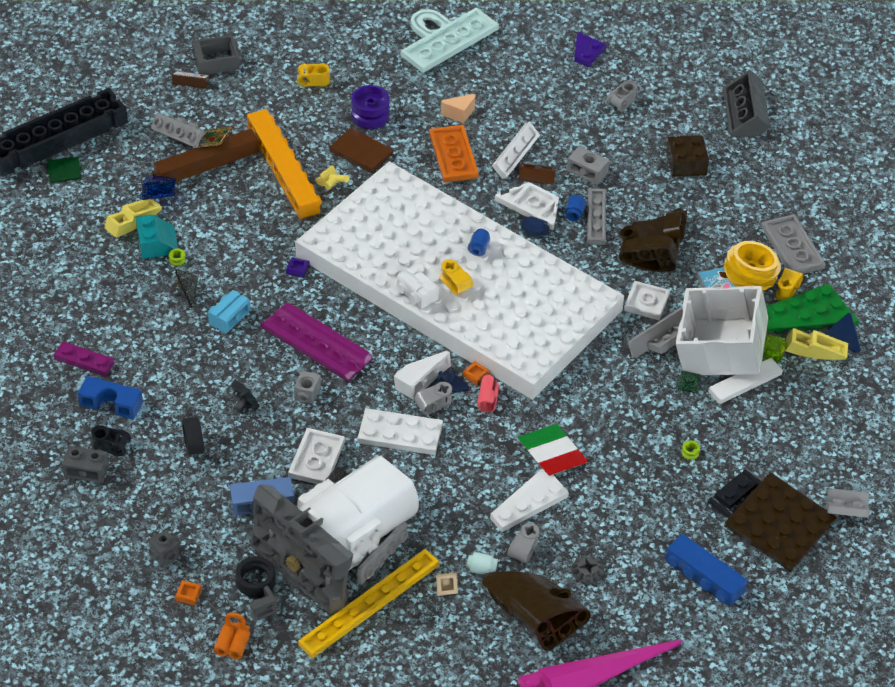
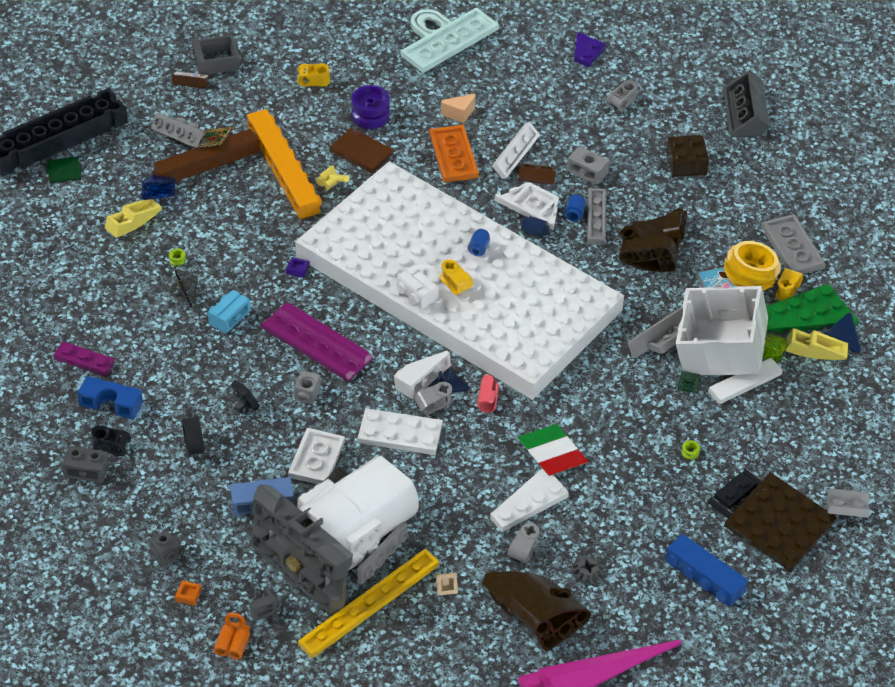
teal slope [136,215,178,259] -> none
black tyre [235,556,276,597] -> none
orange tile [462,361,490,386] -> none
light aqua brick [467,552,498,575] -> none
white tile [624,281,670,320] -> none

